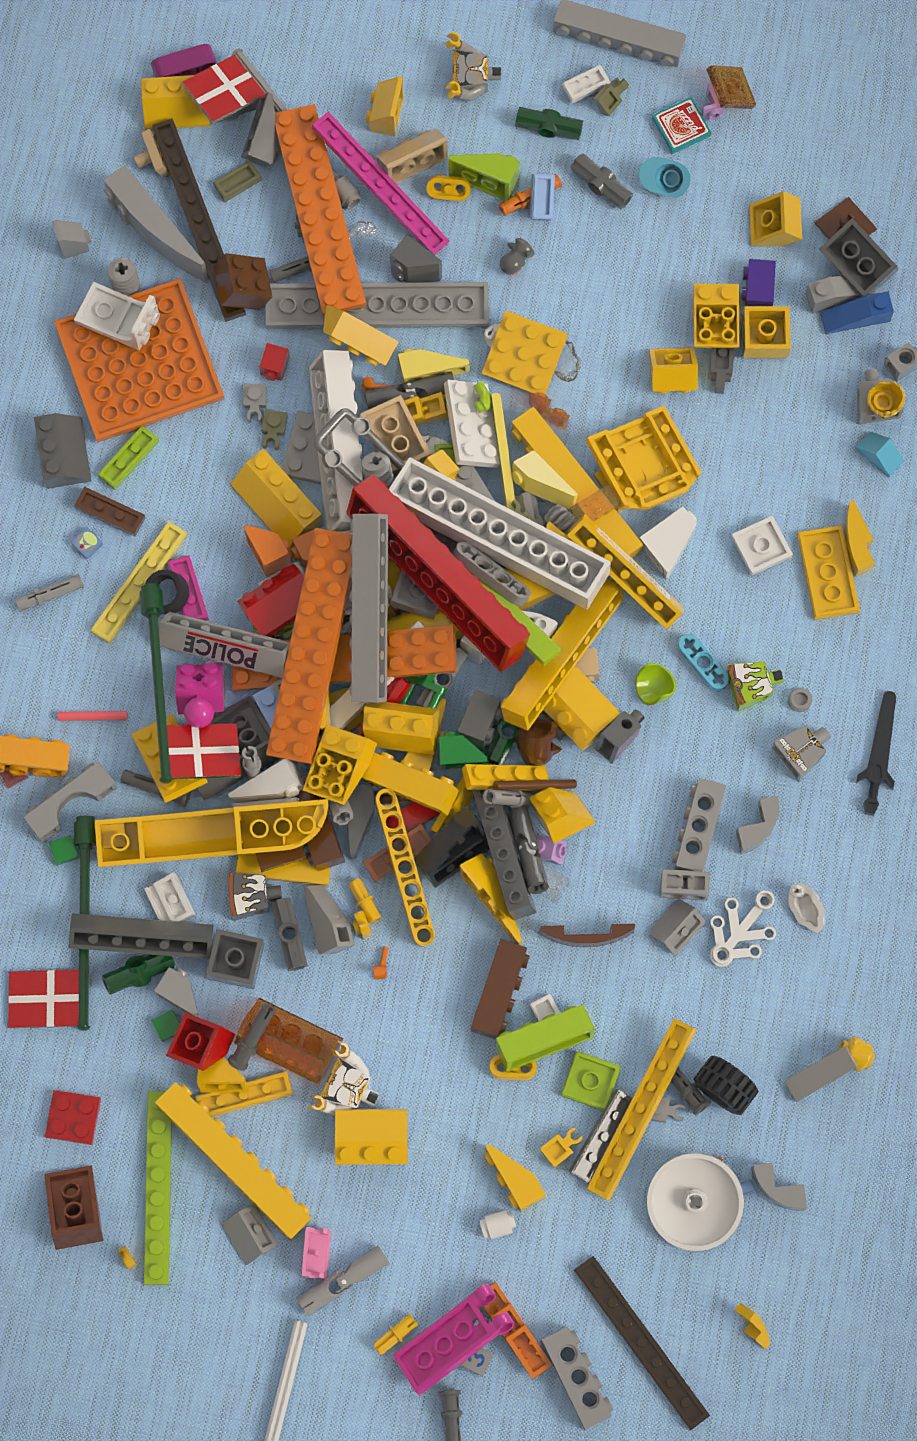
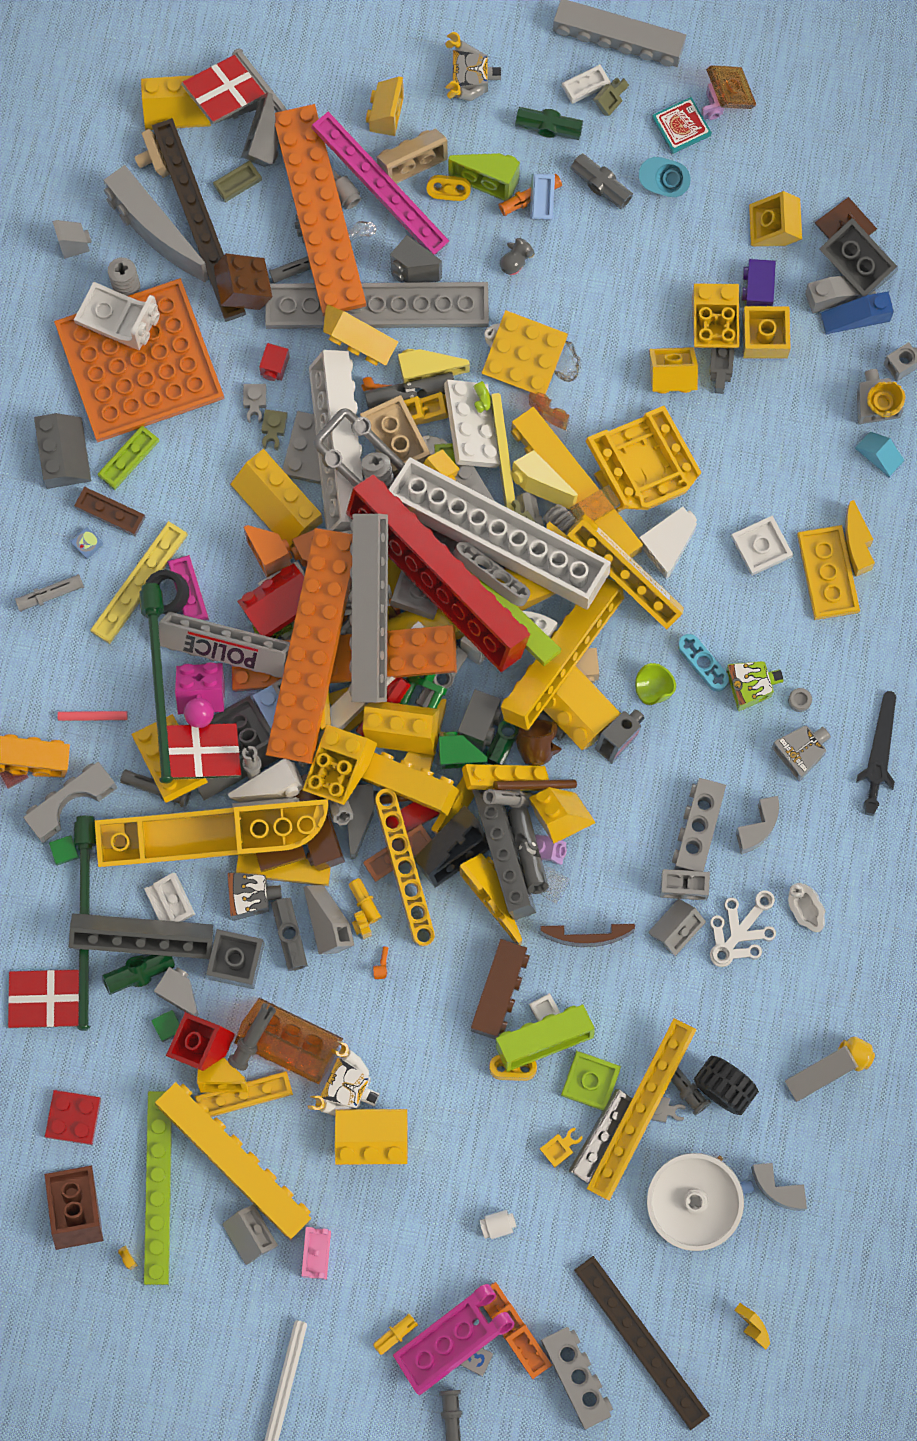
magenta beam [151,44,217,78] -> none
light grey piece [297,1245,390,1317] -> none
yellow slope [483,1144,546,1212] -> none

